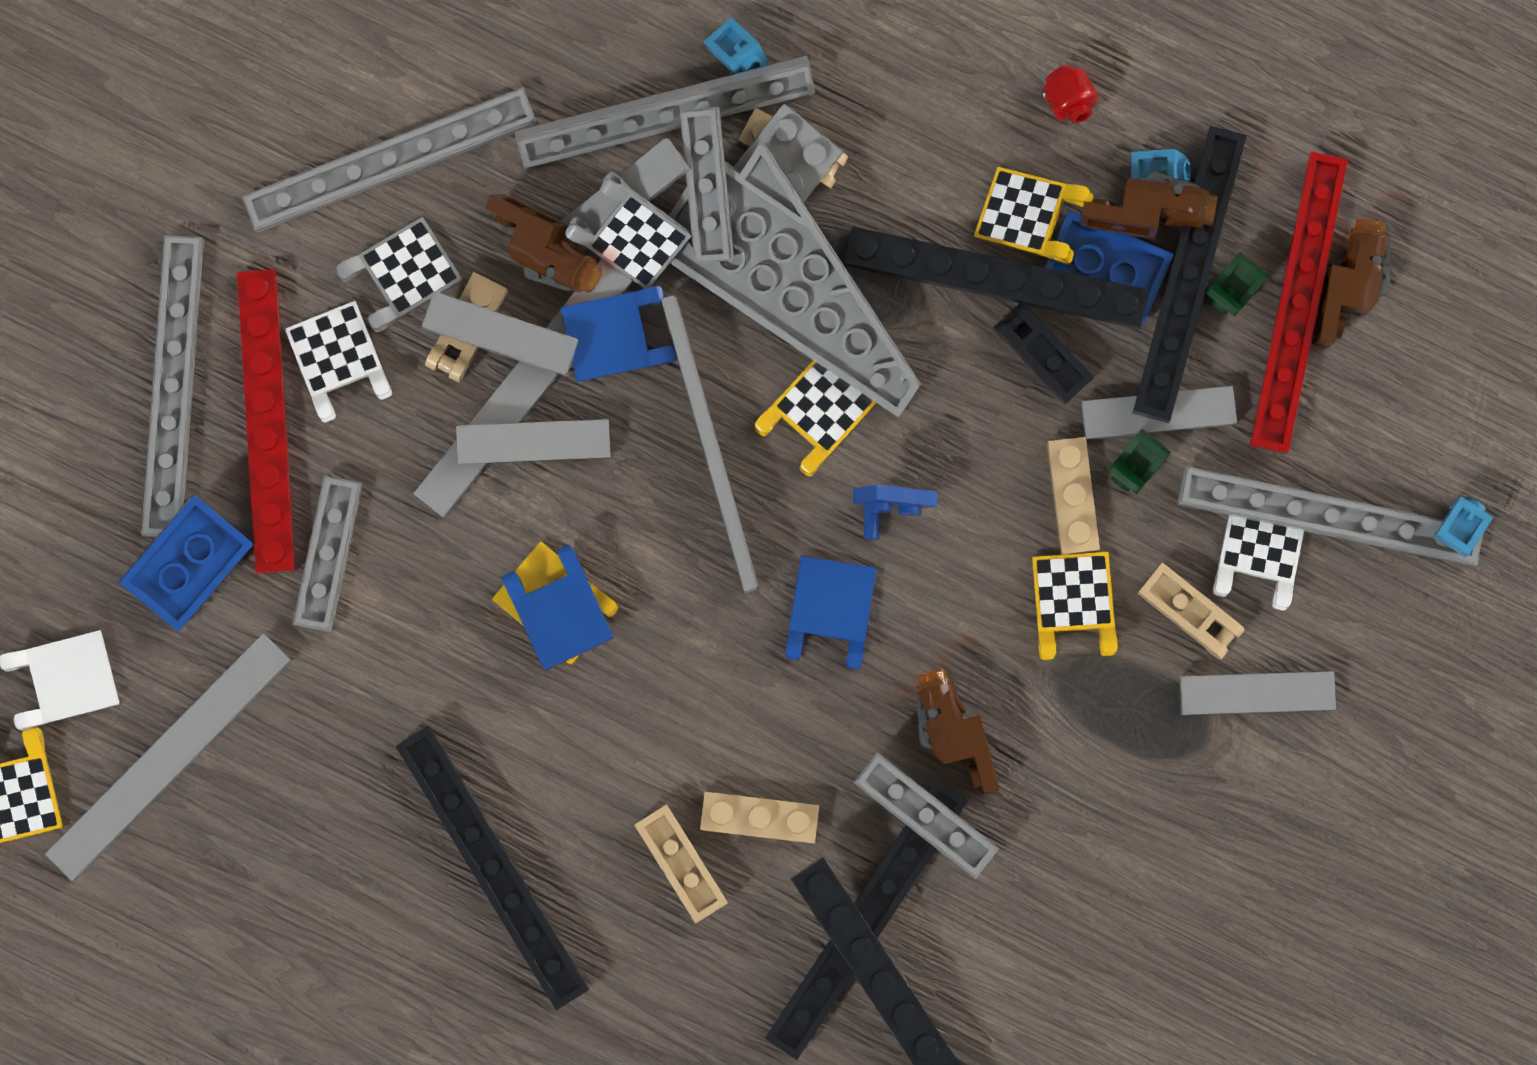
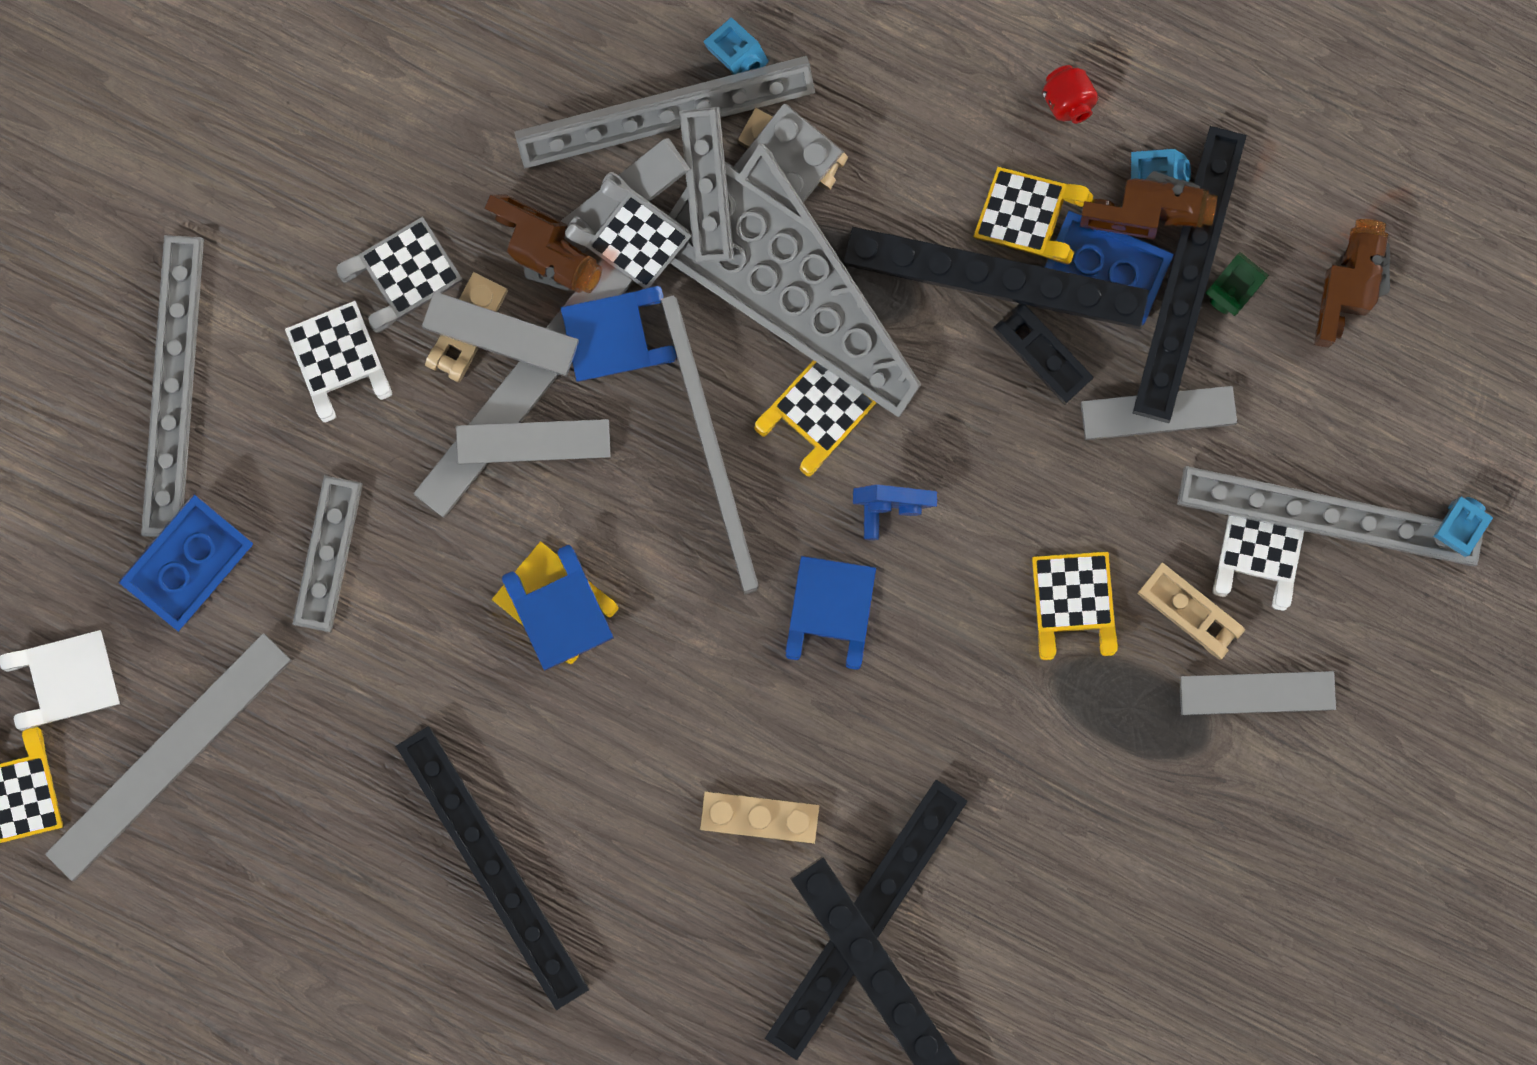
red plate [237,269,296,574] -> none
light grey tile [242,87,537,233] -> none
tan plate [634,804,728,924] -> none
light grey tile [853,752,1000,879] -> none
reddish brown plate [915,669,999,795] -> none
tan plate [1047,437,1100,555] -> none
dark green bracket [1108,429,1171,494] -> none
red plate [1249,151,1348,454] -> none

